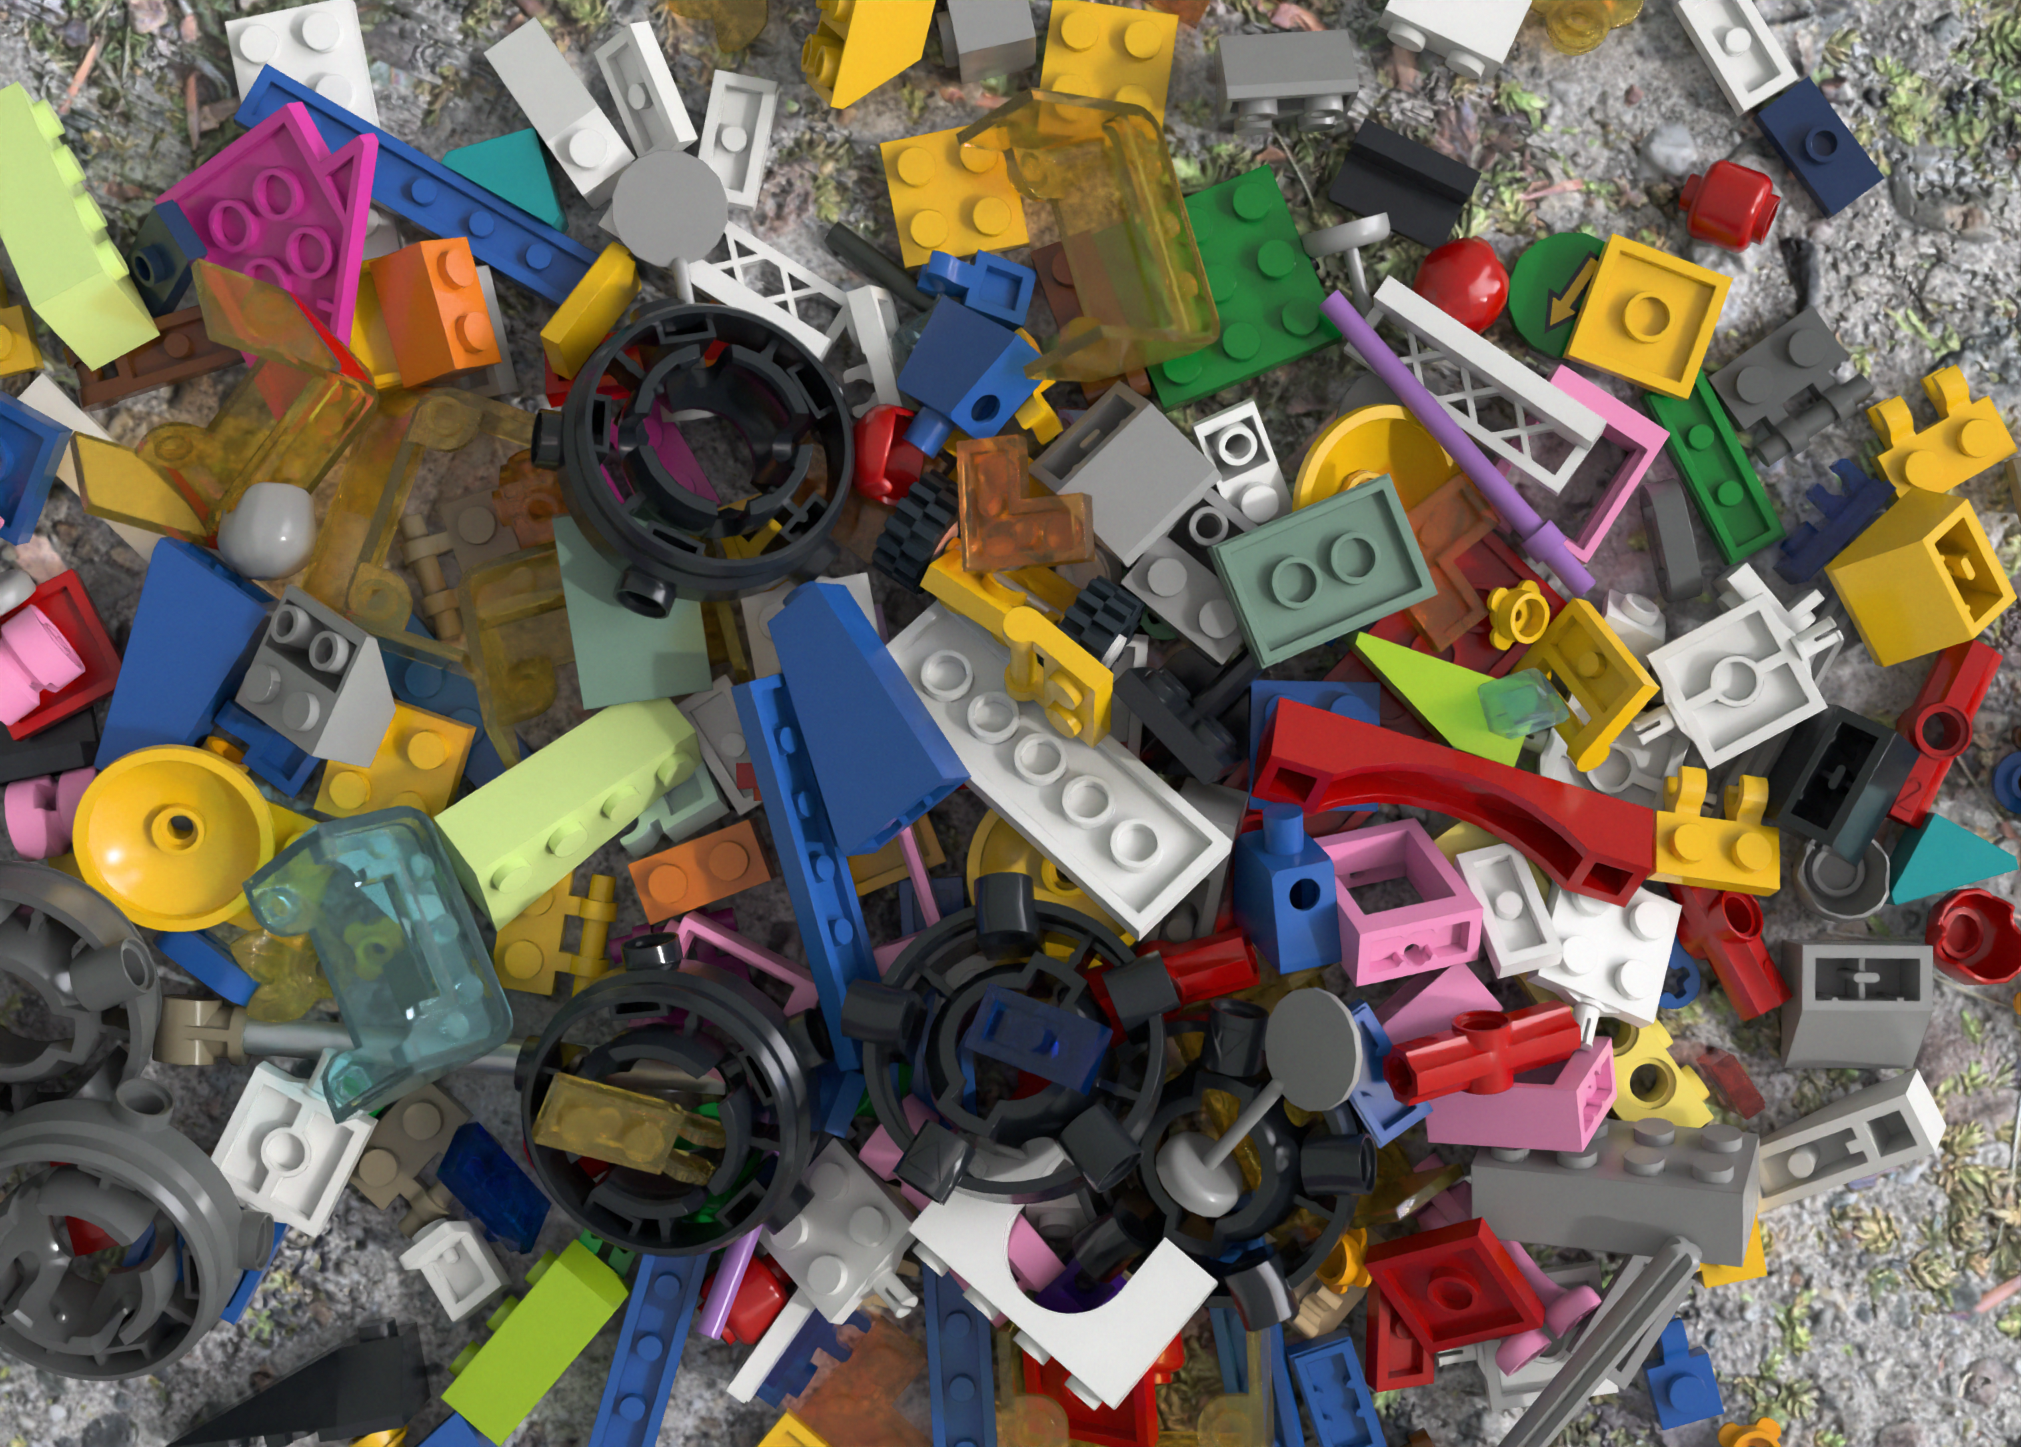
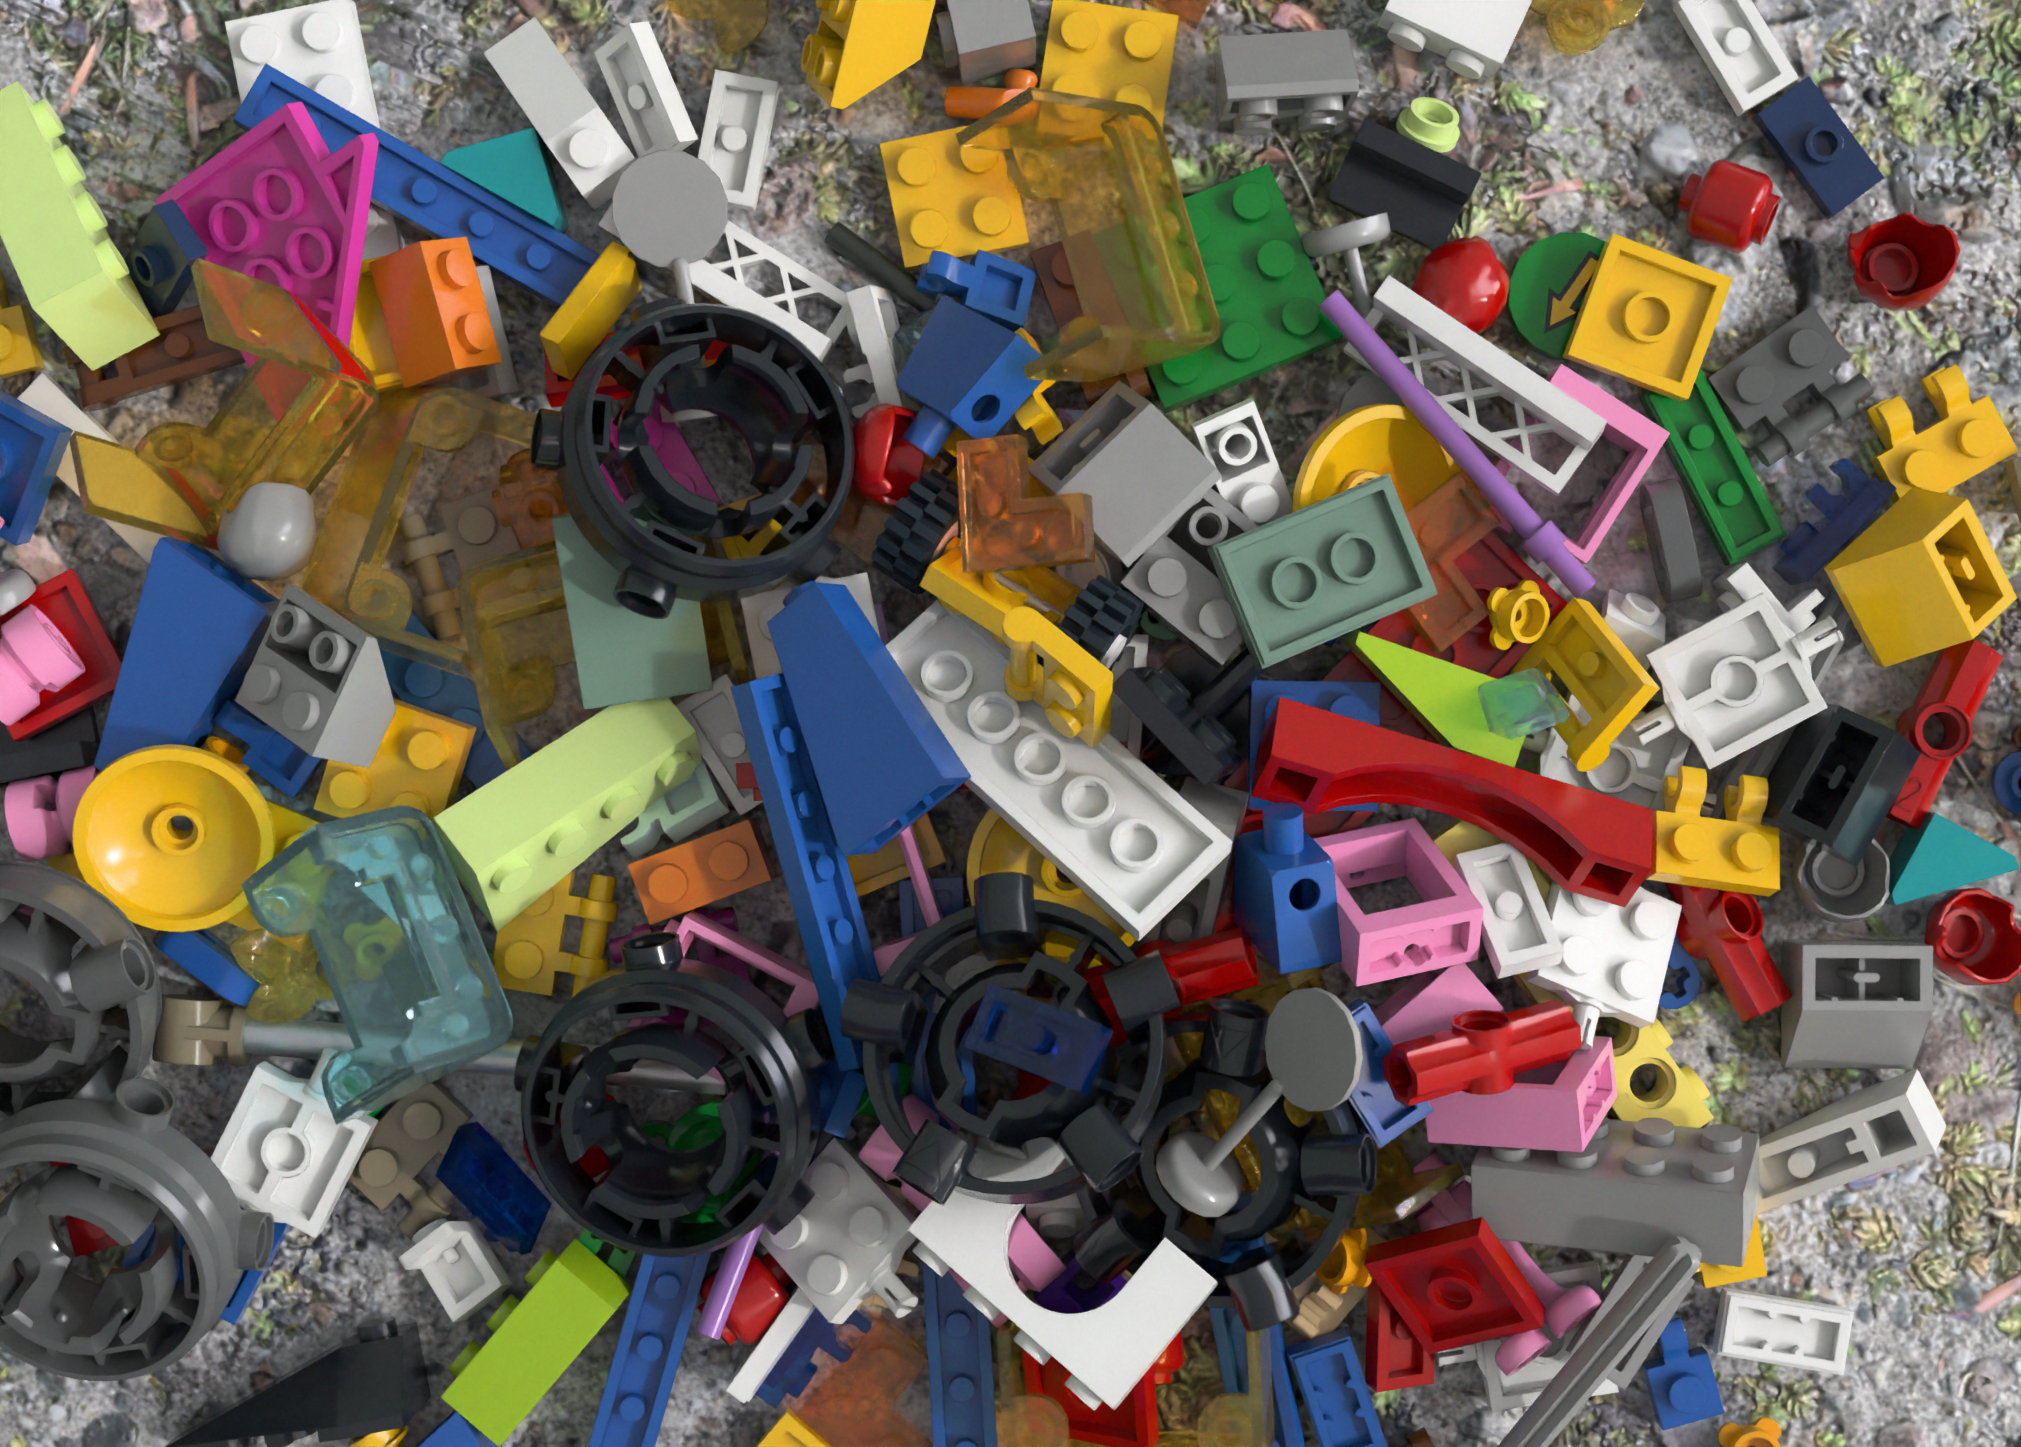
clear yellow hinge [531,1072,726,1186] -> none
clear red tile [1696,1047,1766,1120] -> none
none -> orange arm [944,69,1039,120]
none -> yellowish green plate [1396,97,1460,153]
none -> white plate [1712,1287,1854,1375]
none -> red hair [1847,212,1960,311]

